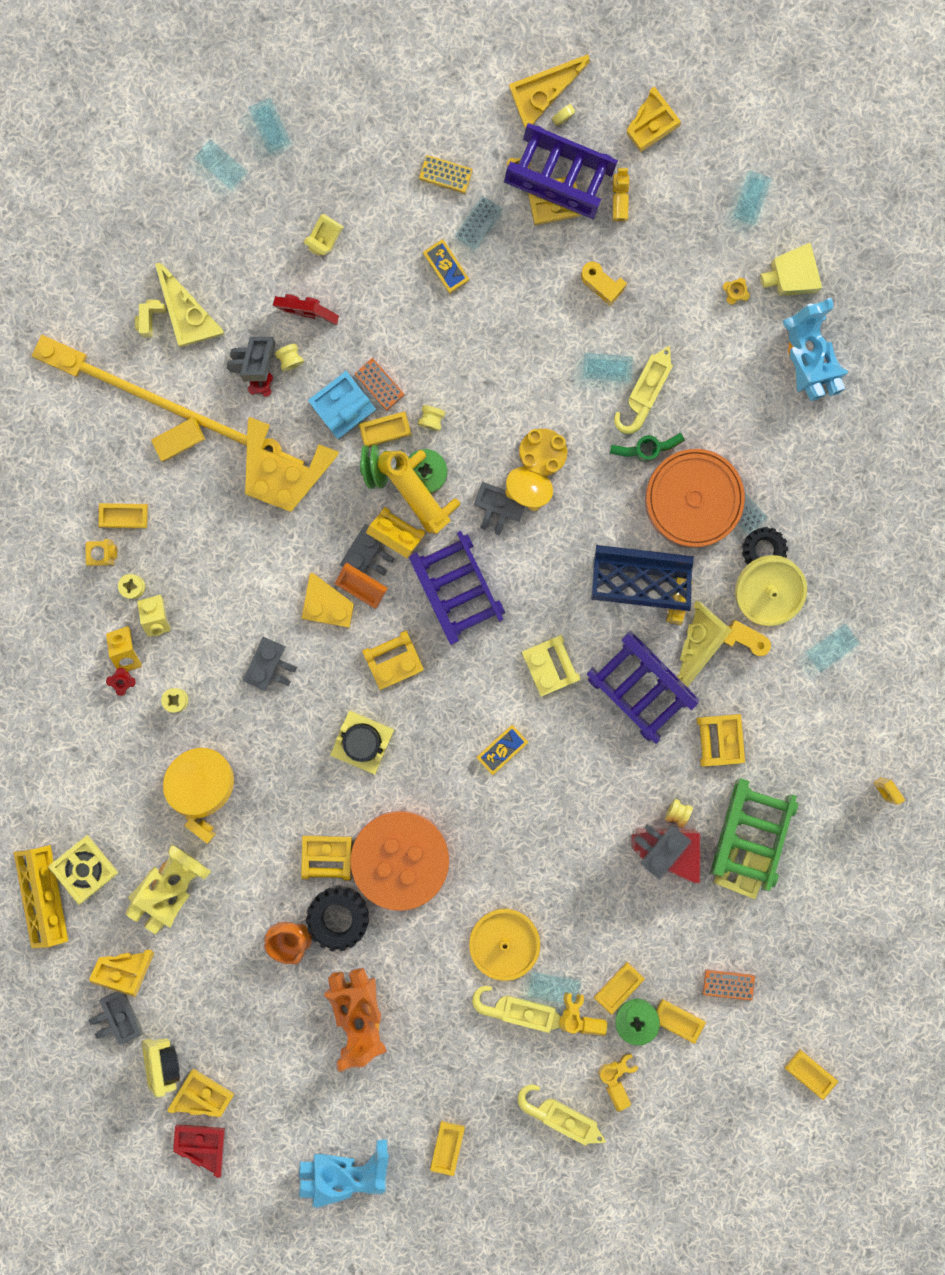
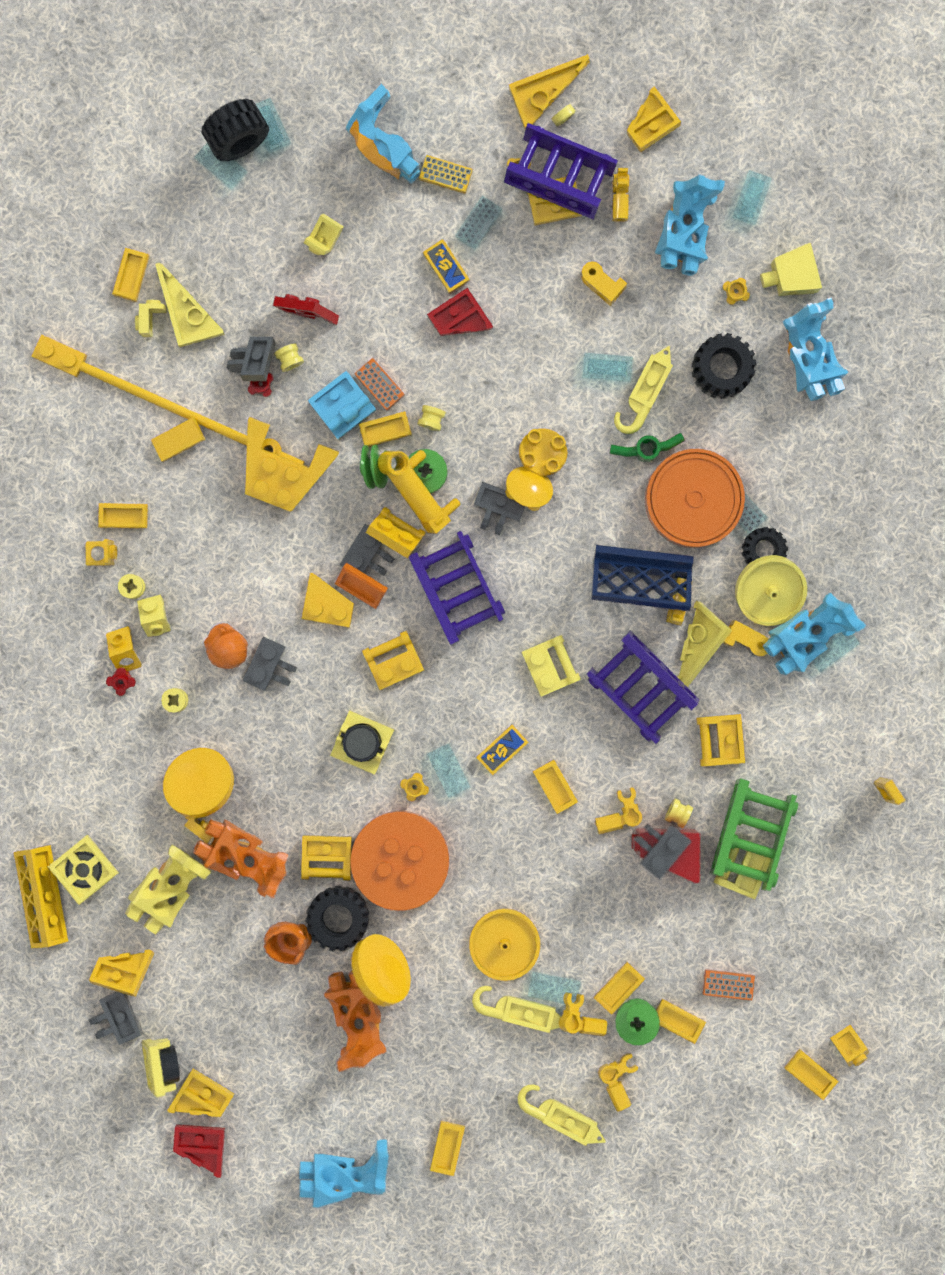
none -> yellow tile [112,248,150,302]
none -> orange hips [193,819,288,898]
none -> black tyre [201,99,270,162]
none -> orange hair [204,623,248,669]
none -> medium azure hips [346,84,421,184]
none -> yellow piece [351,934,411,1007]
none -> yellow plate [400,773,429,801]
none -> red wing [427,287,493,336]
none -> clear light blue tile [427,743,470,798]
none -> yellow tile [533,759,578,814]
none -> yellow bar [595,787,642,835]
none -> medium azure hips [655,175,725,276]
none -> black tyre [691,333,756,399]
none -> medium azure hips [763,593,866,675]
none -> yellow bracket [830,1025,869,1067]

